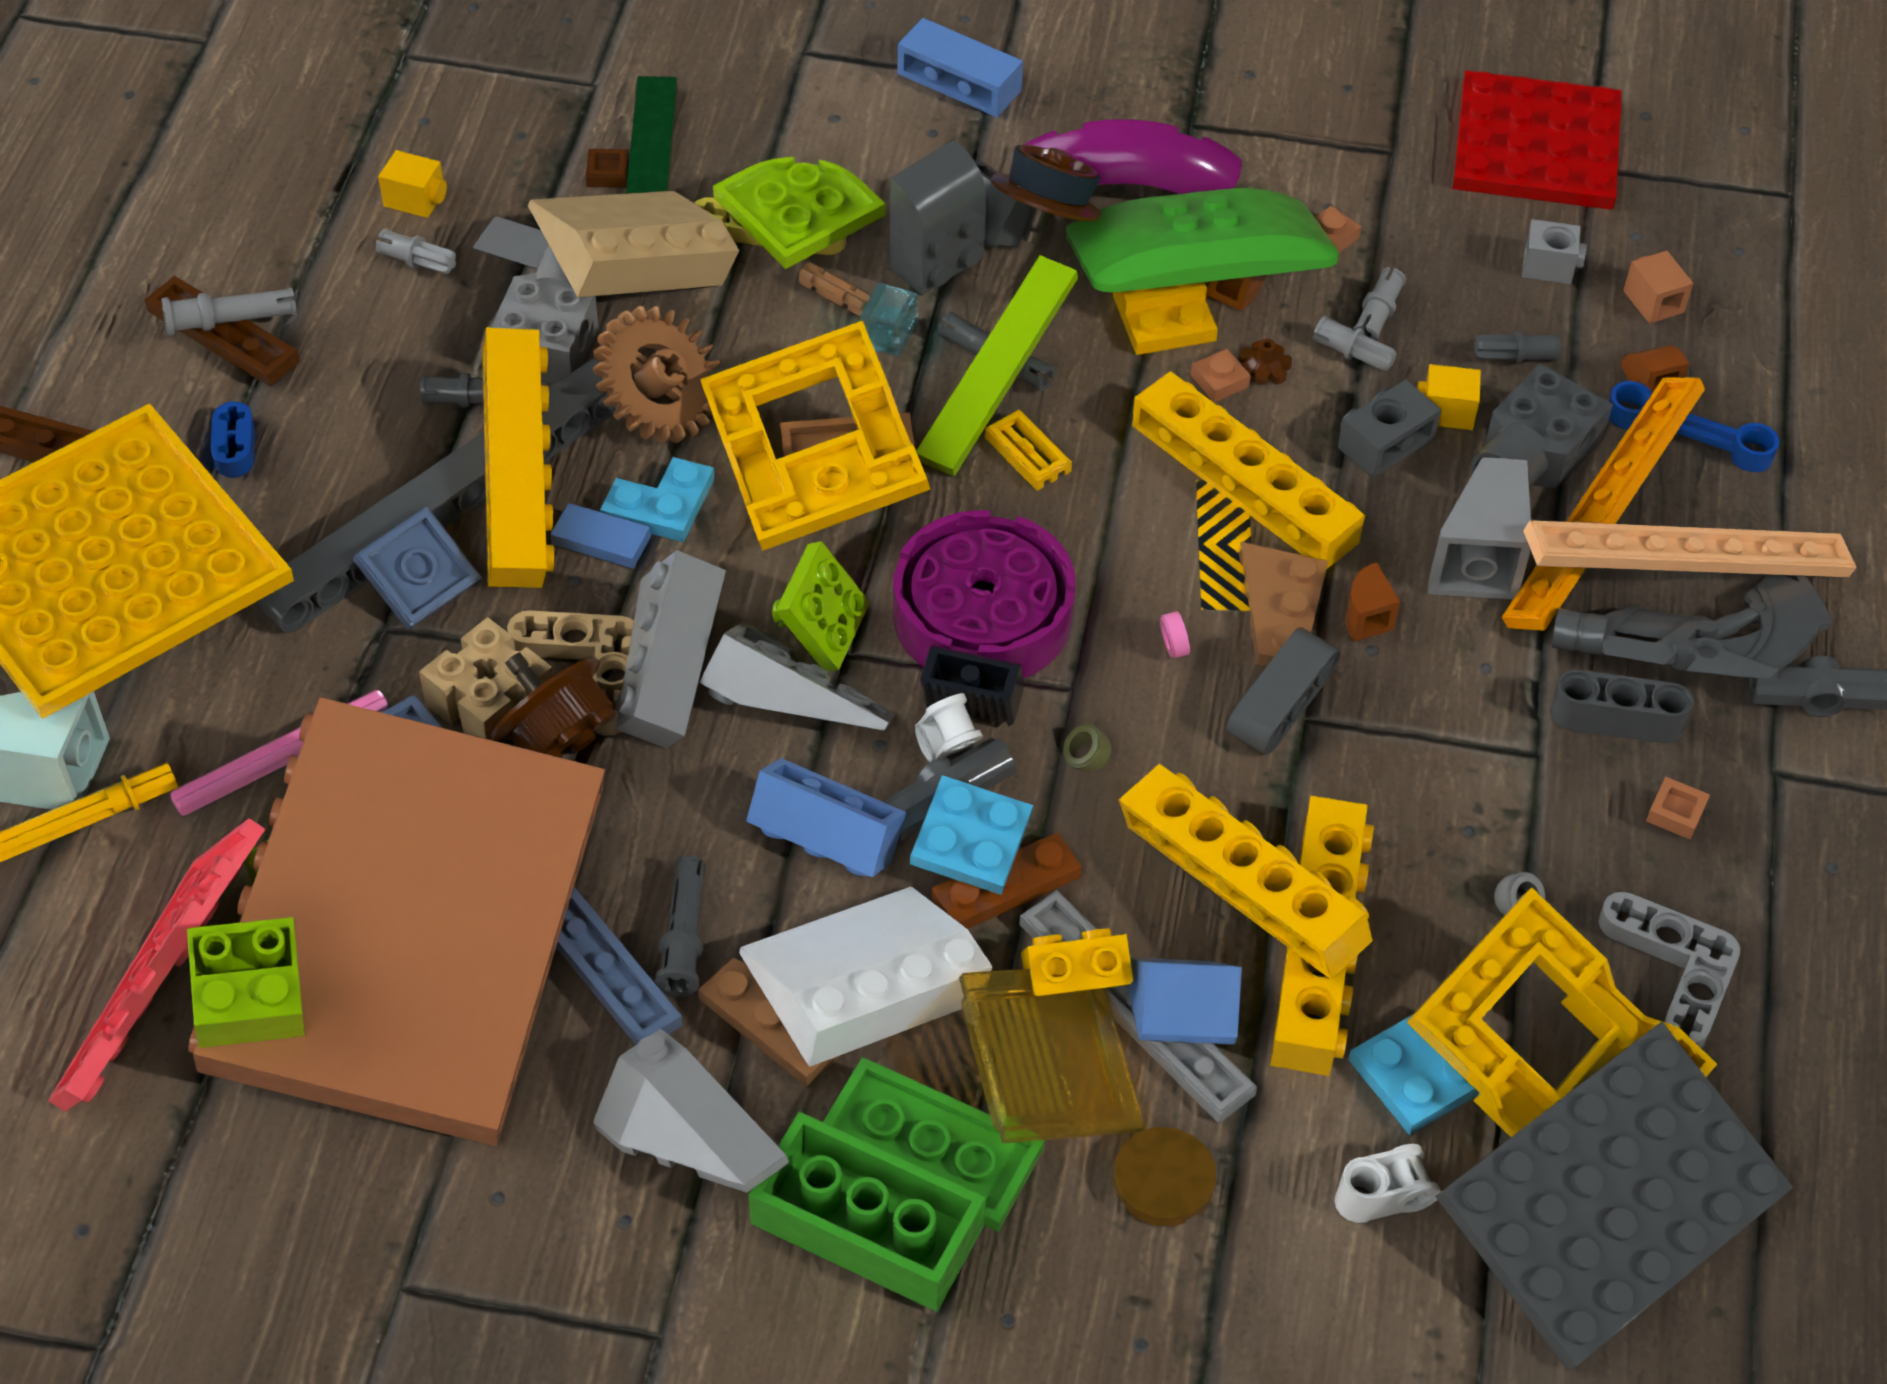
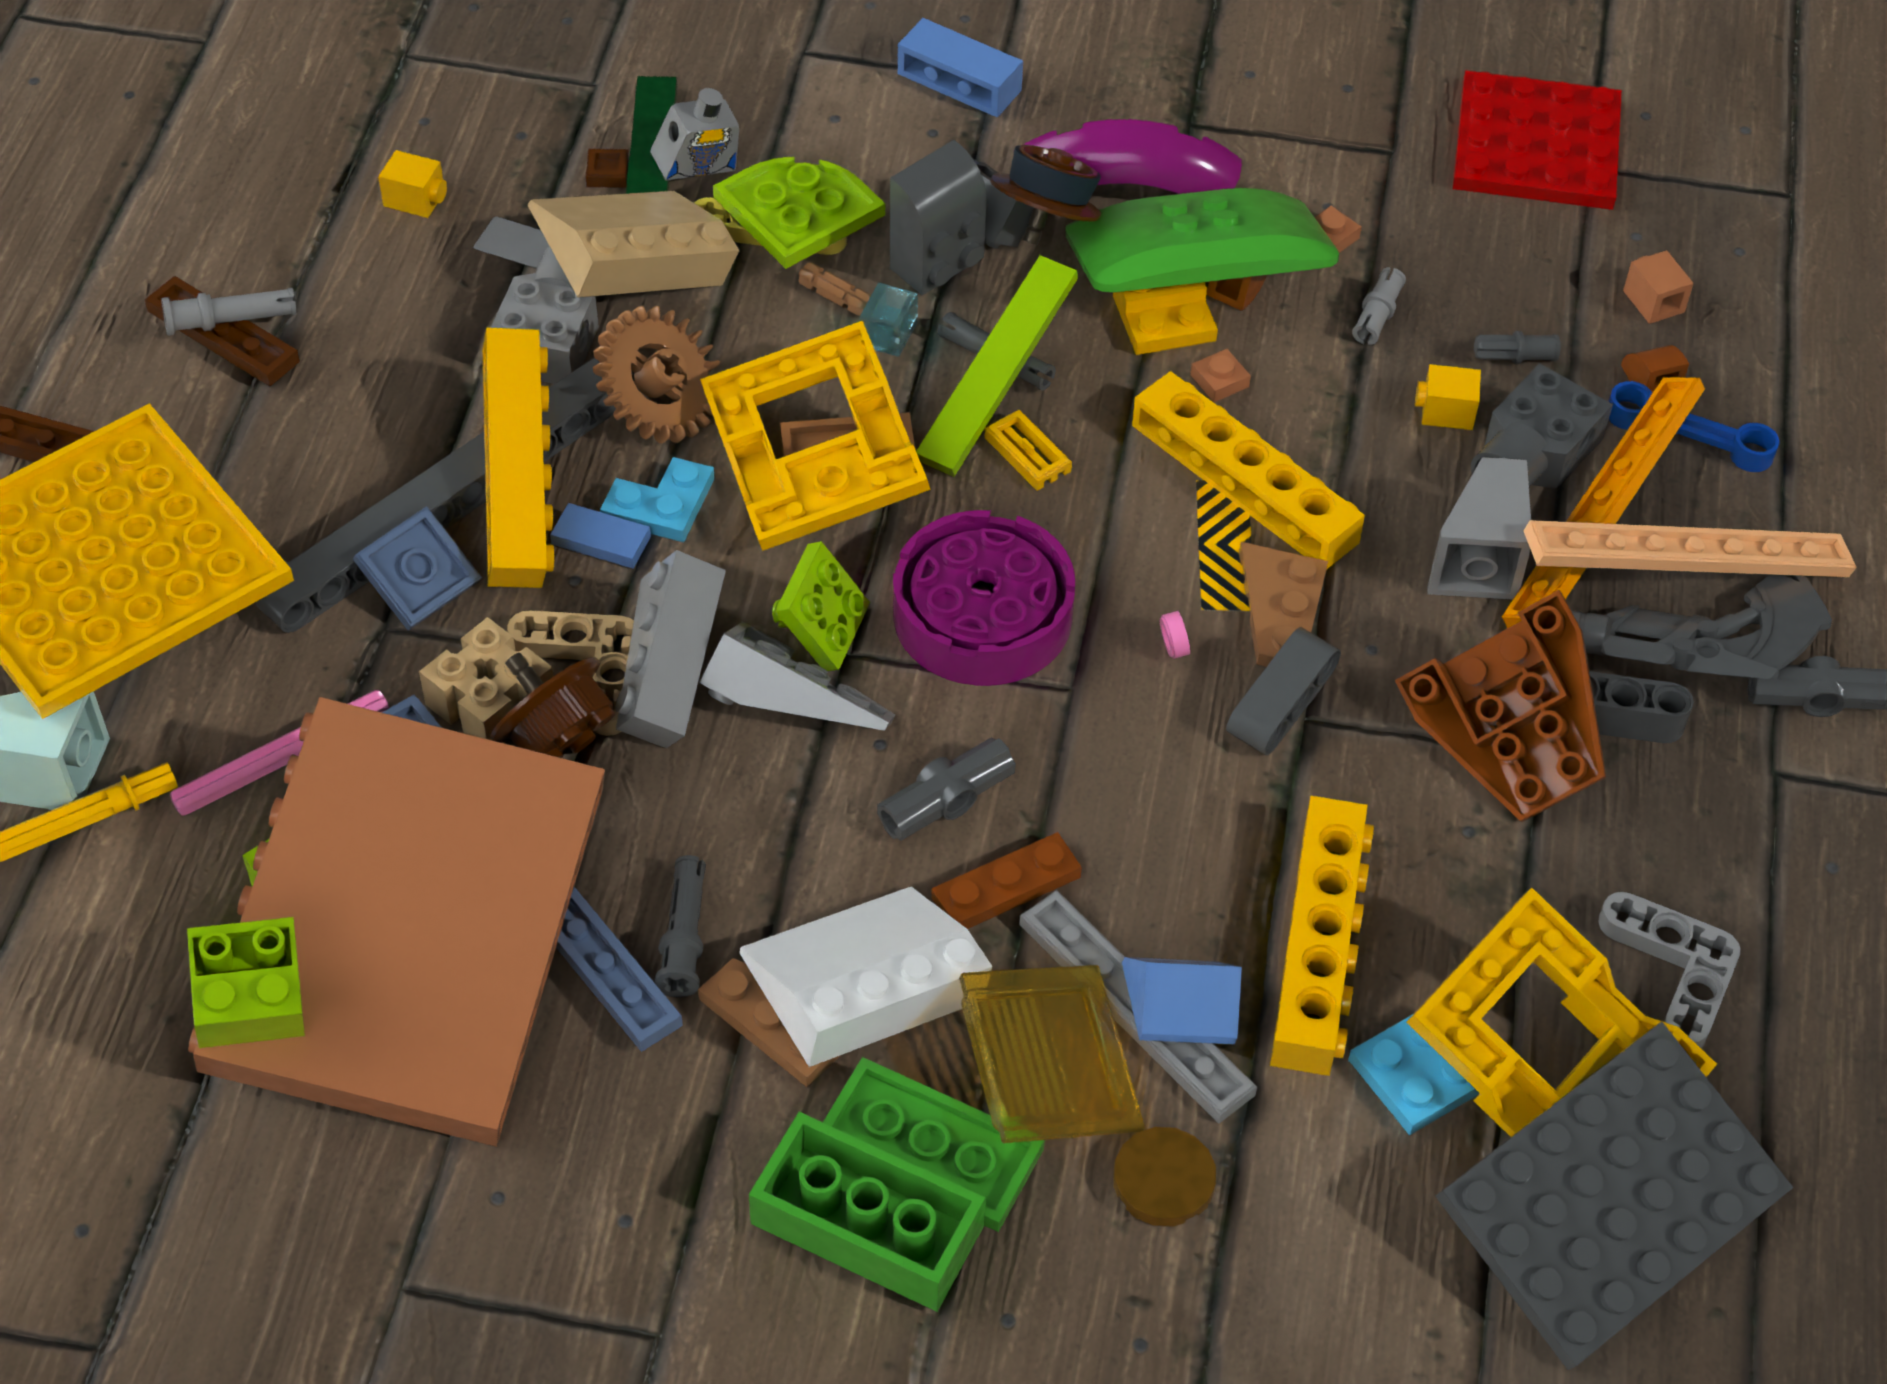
coral wing [48,818,265,1112] -> none
blue beam [211,401,255,478] -> none
light grey axle [376,228,457,274] -> none
dark grey pin [420,373,484,408] -> none
light grey wedge [593,1029,789,1193] -> none
medium blue brick [746,758,906,877] -> none
medium azure plate [910,775,1033,895] -> none
white piece [915,693,983,762] -> none
black brick [920,645,1024,727] -> none
yellow bracket [1021,928,1133,997] -> none
olive piece [1063,724,1112,771] -> none
yellow brick [1119,763,1373,980] -> none
reddish brown plant [1238,339,1292,385] -> none
light grey axle [1313,316,1397,371] -> none
white piece [1334,1144,1441,1223] -> none
dark grey brick [1337,379,1442,478] -> none
dark orange brick [1345,562,1400,642] -> none
light grey piece [1494,872,1546,915] -> none
light grey brick [1522,219,1587,284] -> none
nougat plate [1646,776,1710,840] -> none
none -> light grey torso [650,88,739,180]
none -> dark orange wedge [1395,590,1606,822]

